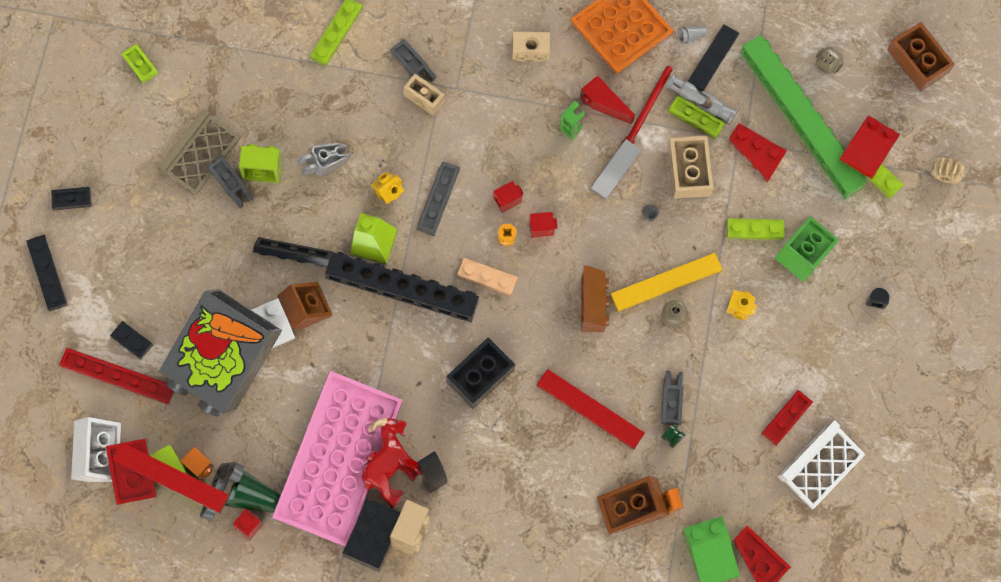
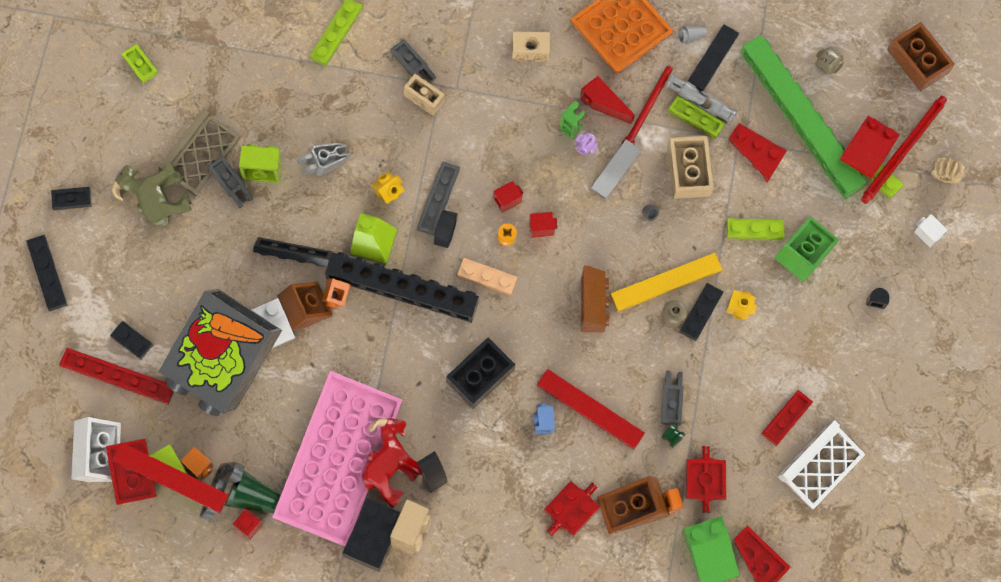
none -> olive animal [112,161,192,227]
none -> orange brick [322,279,350,309]
none -> black tyre [434,210,458,248]
none -> medium blue brick [533,404,555,435]
none -> red plate [544,481,600,537]
none -> lavender gear [574,132,598,156]
none -> black plate [680,283,724,341]
none -> red plate [686,446,726,513]
none -> red piece [860,96,947,204]
none -> white brick [914,214,947,248]

